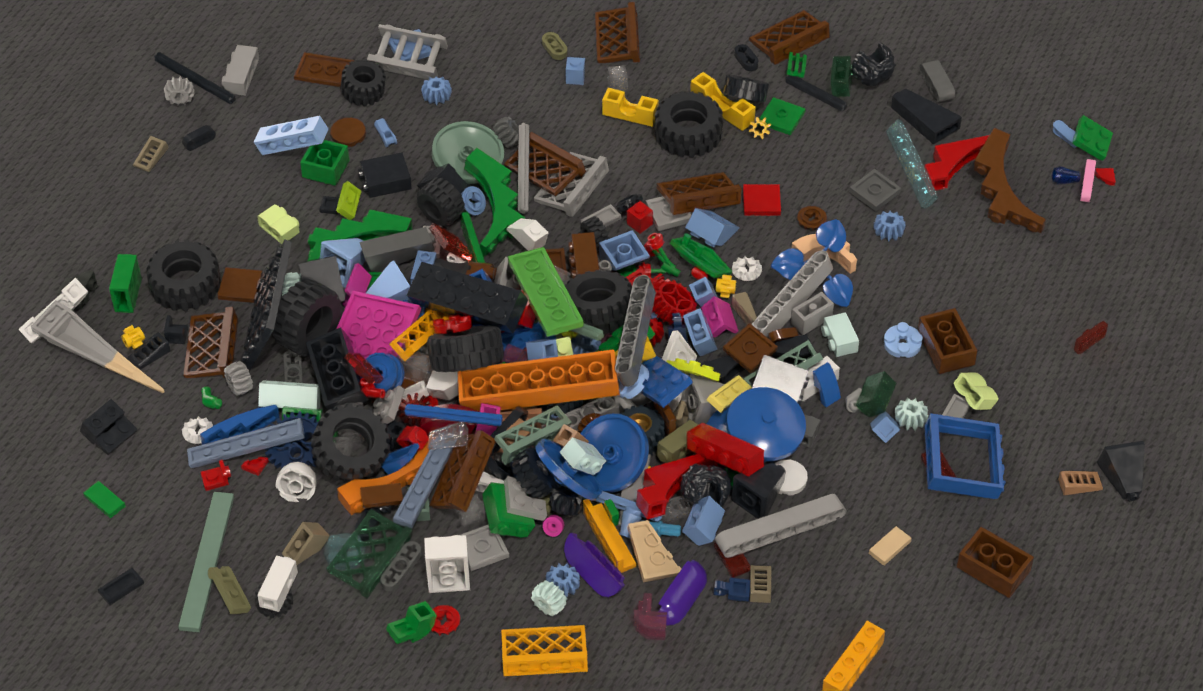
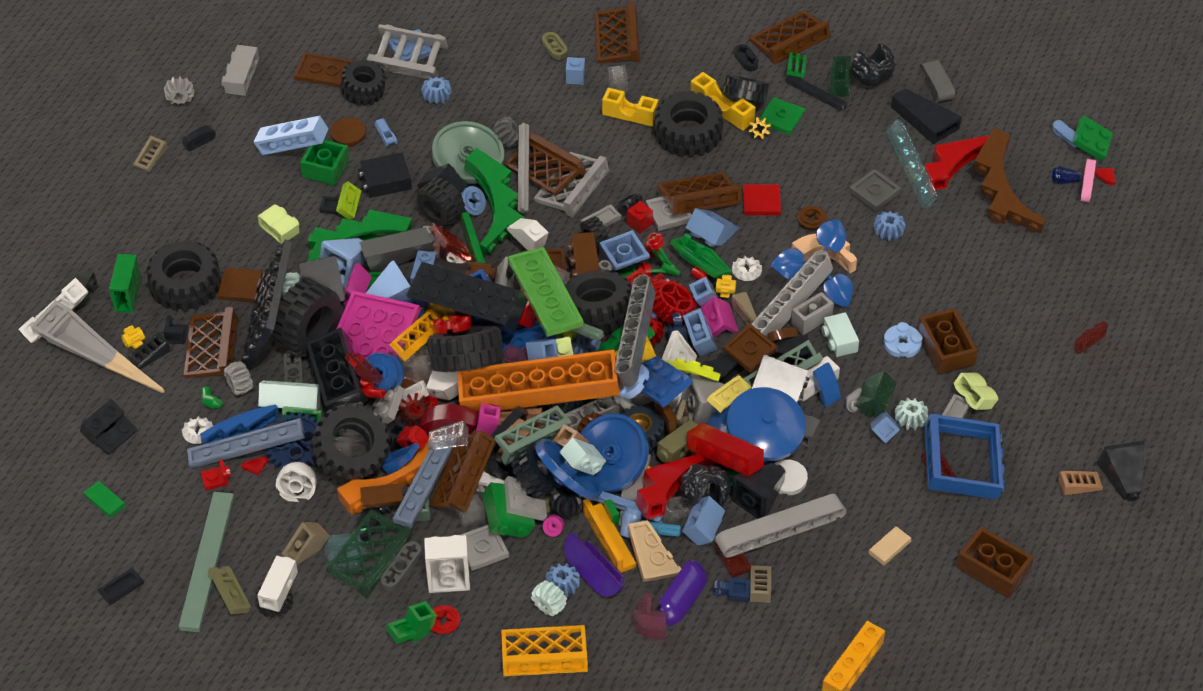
black axle [154,52,236,104] -> none
blue axle [405,404,503,426] -> none

